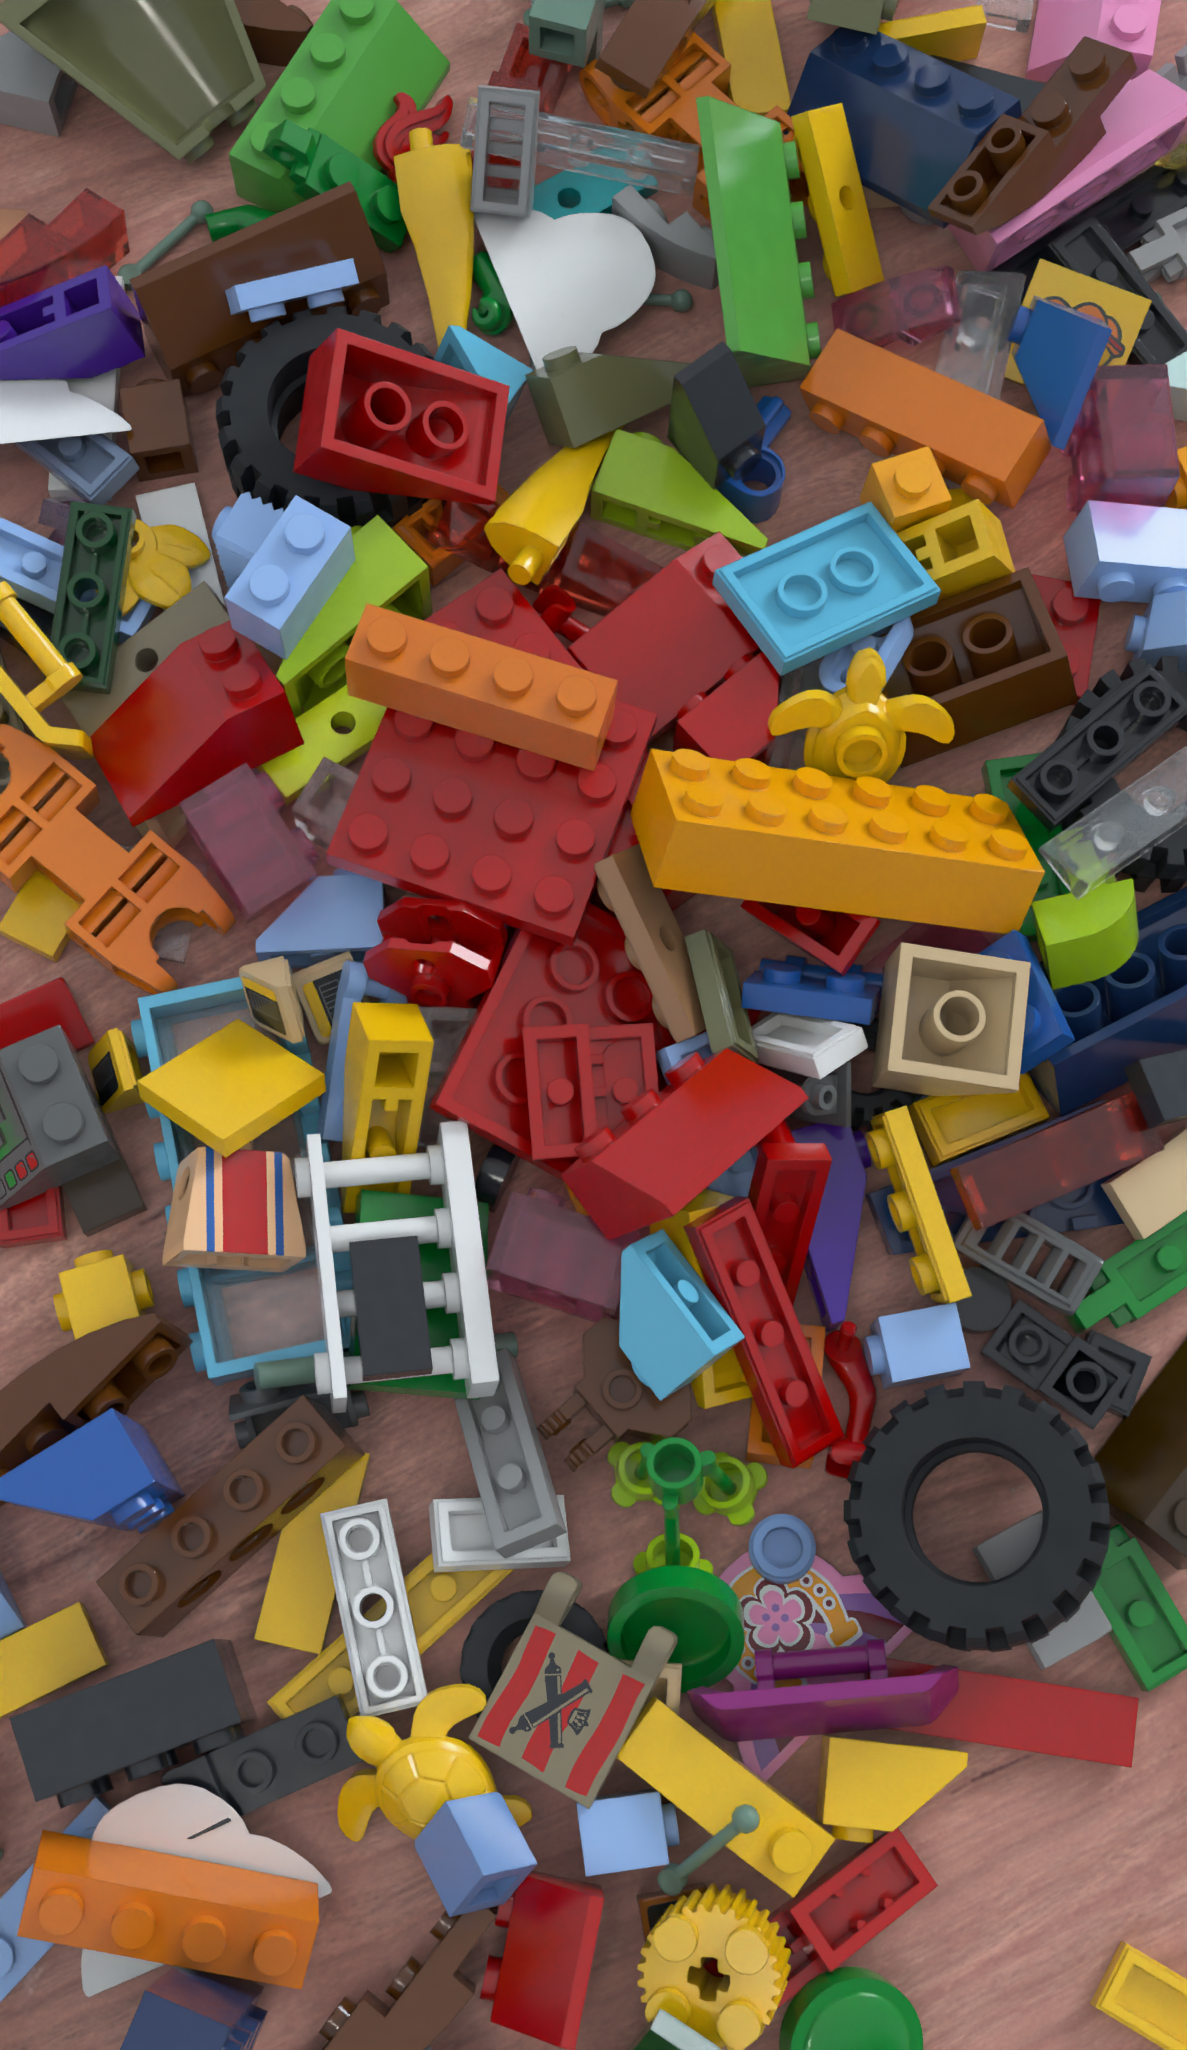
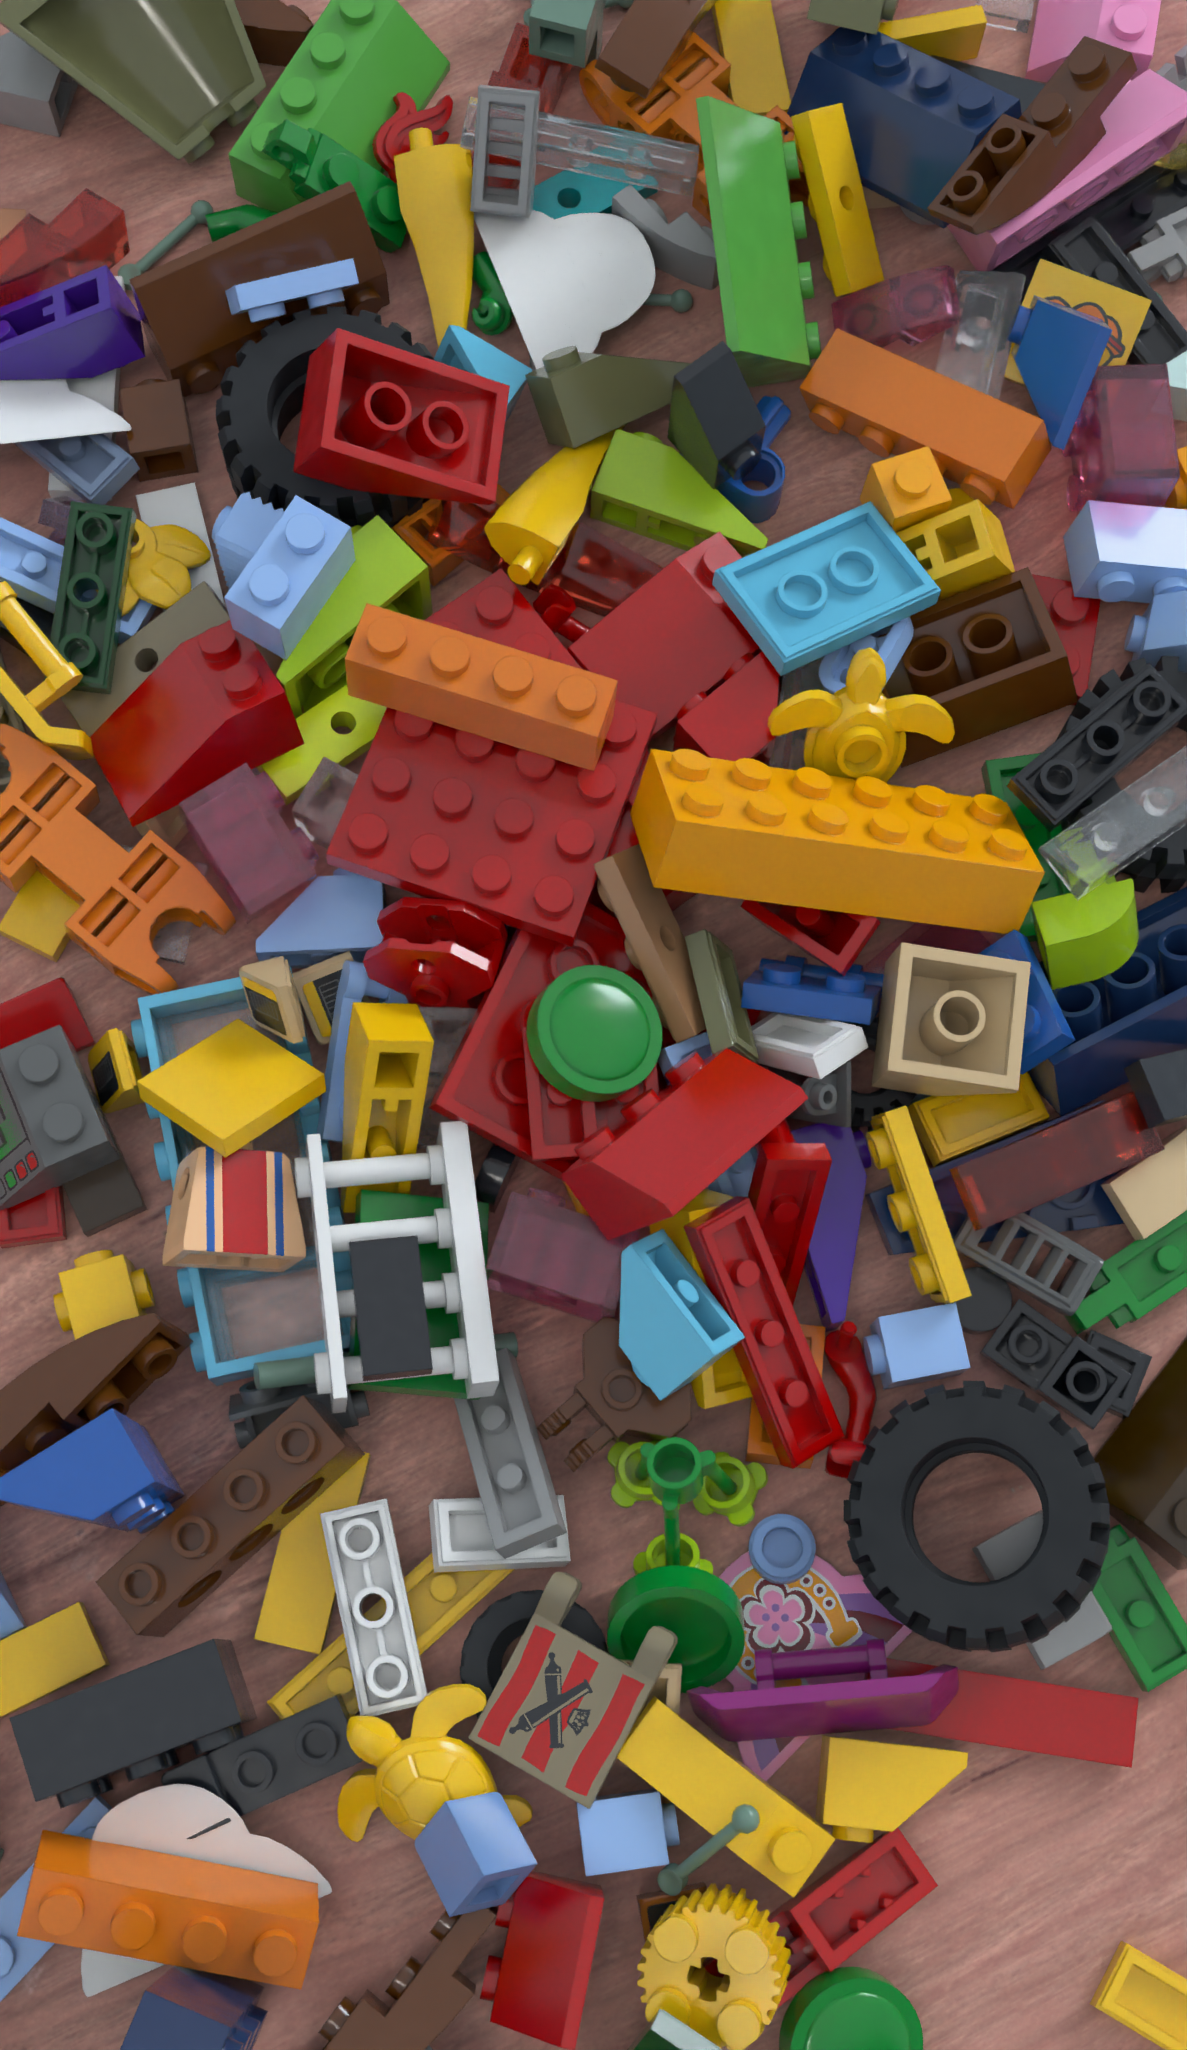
none -> green piece [526,965,662,1102]

